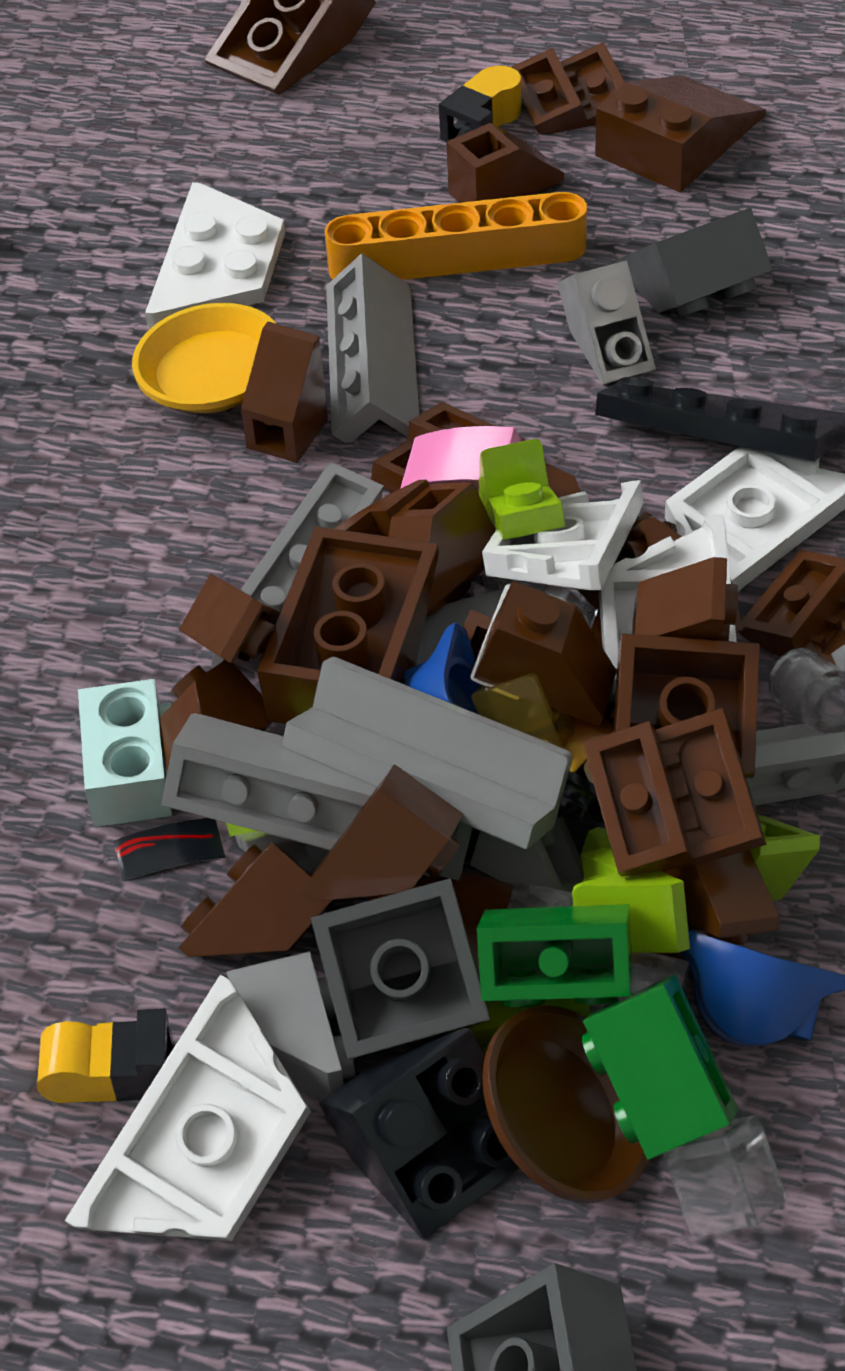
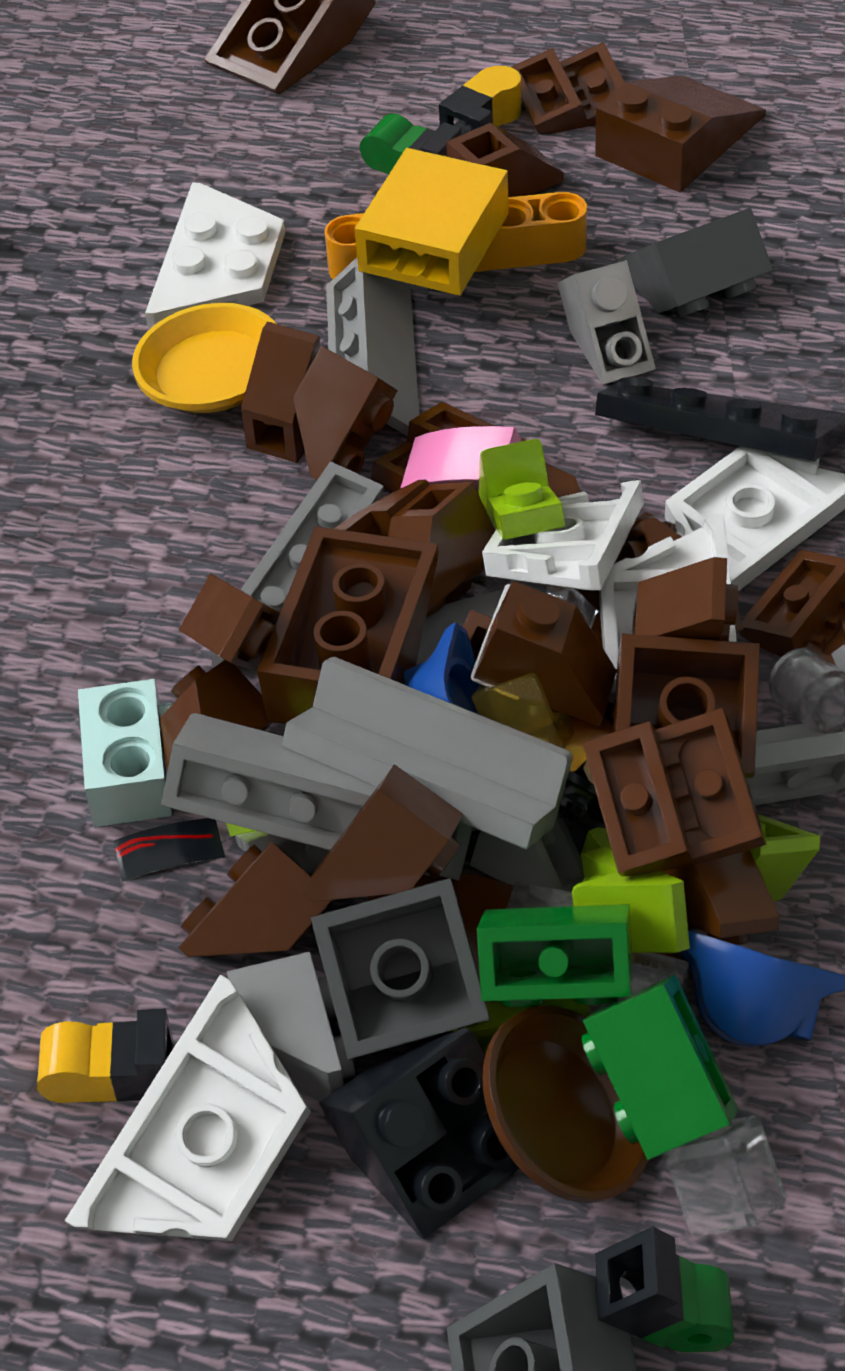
none -> reddish brown slope [293,346,398,480]
none -> yellow brick [355,148,508,296]
none -> green leg [359,113,461,174]
none -> black leg [595,1226,735,1352]

